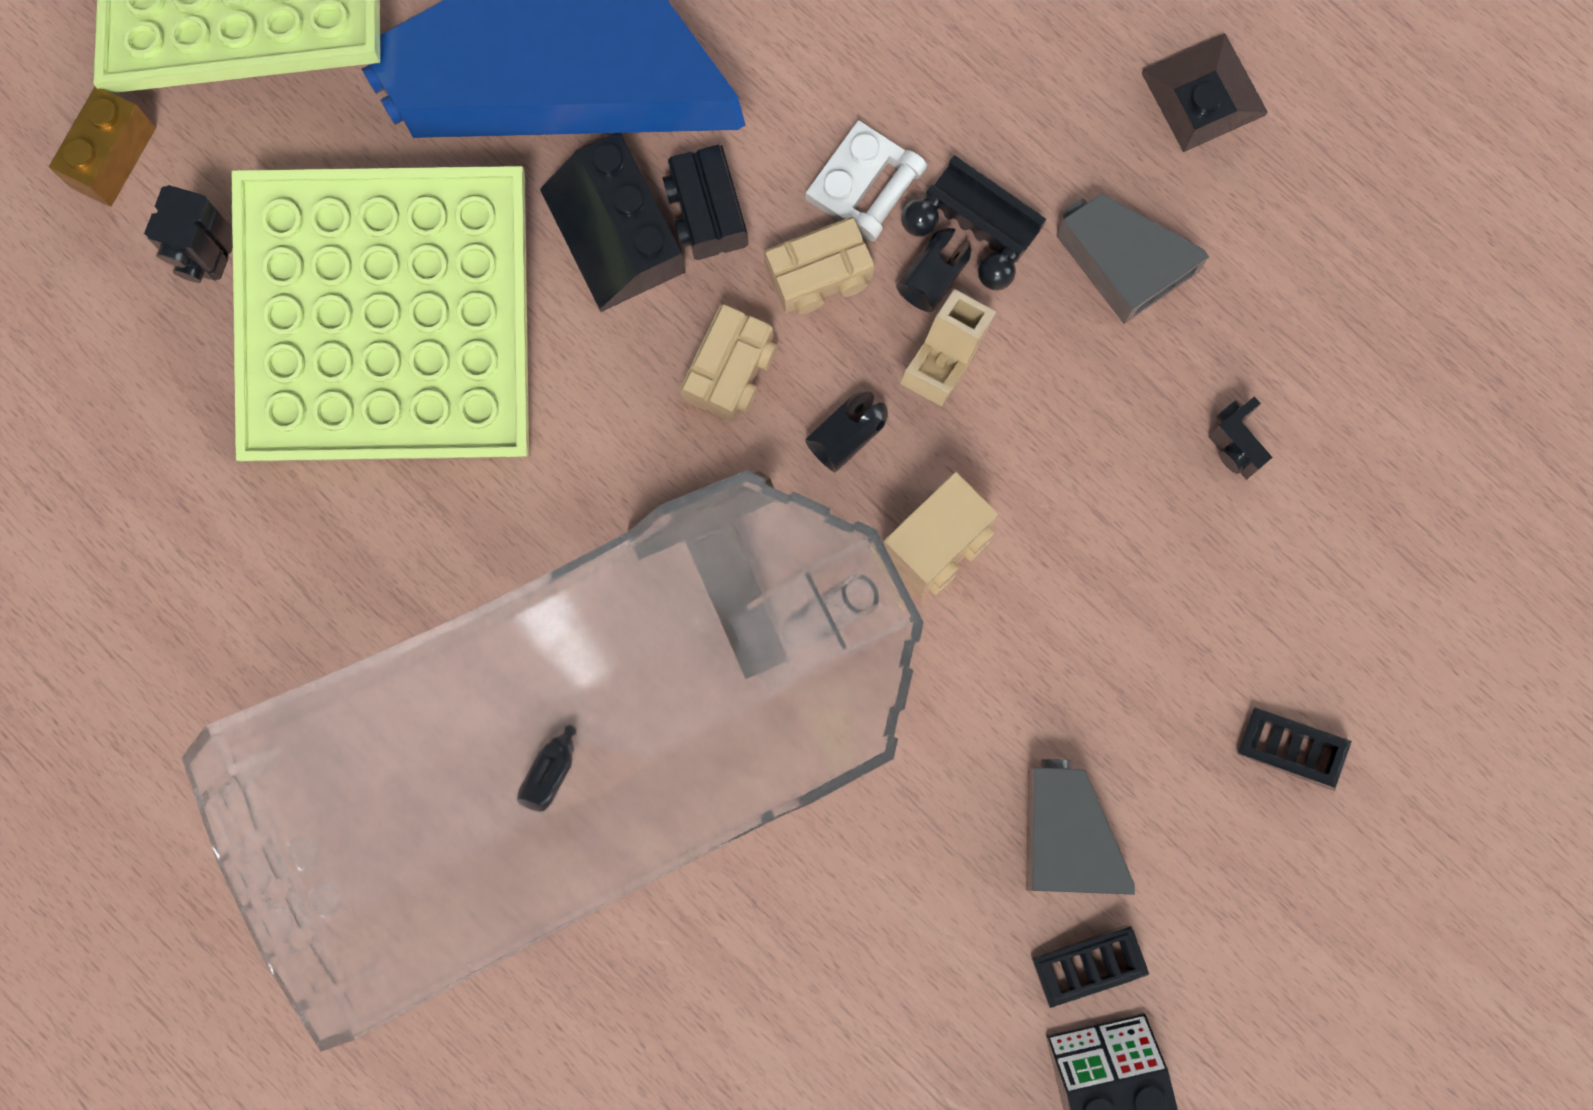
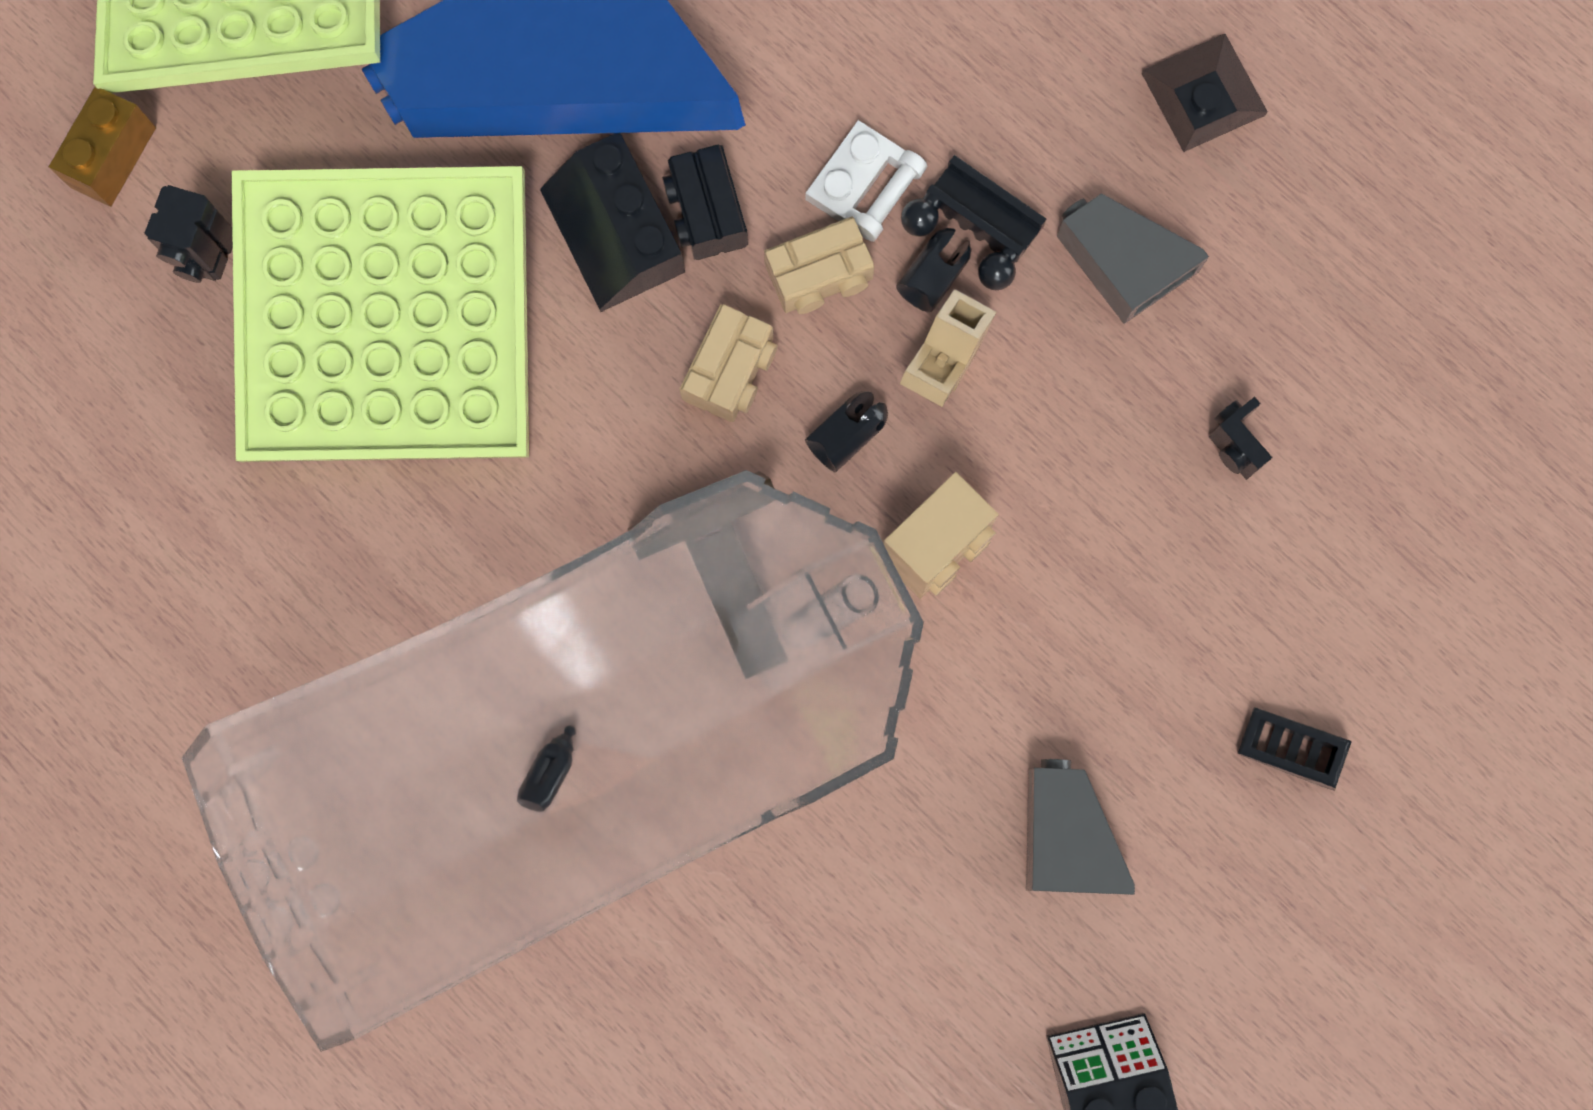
black slope [1031,925,1149,1008] -> none

